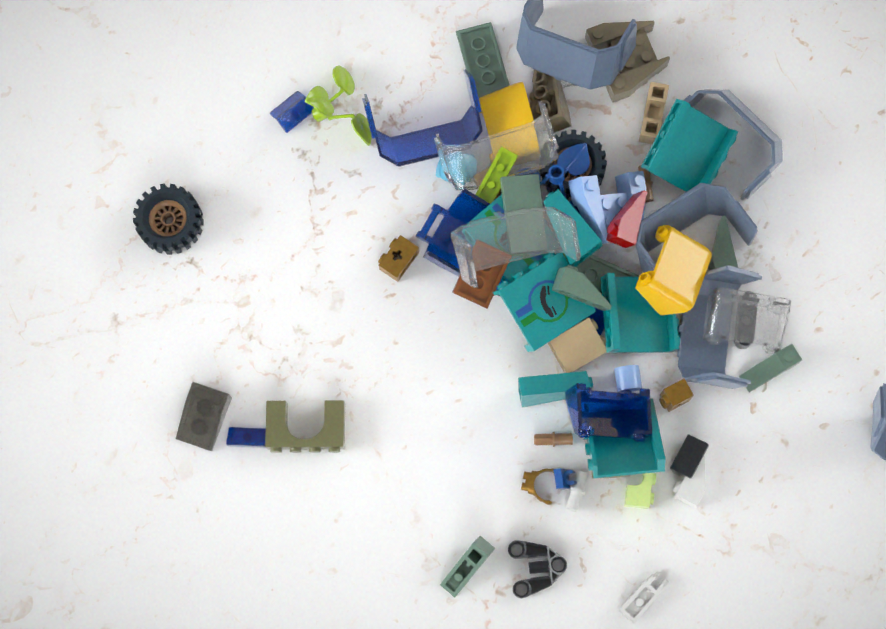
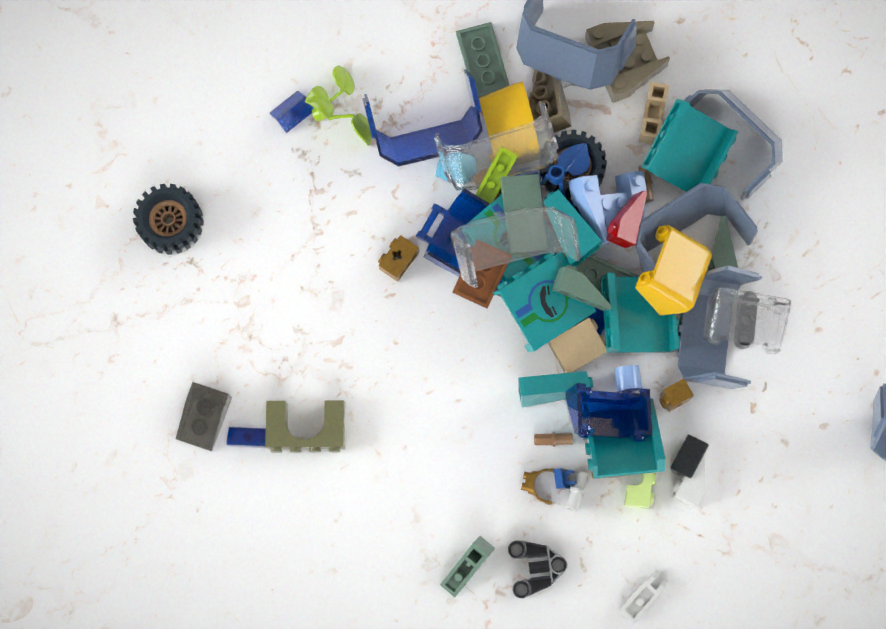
sand green slope [739,344,802,393] -> none

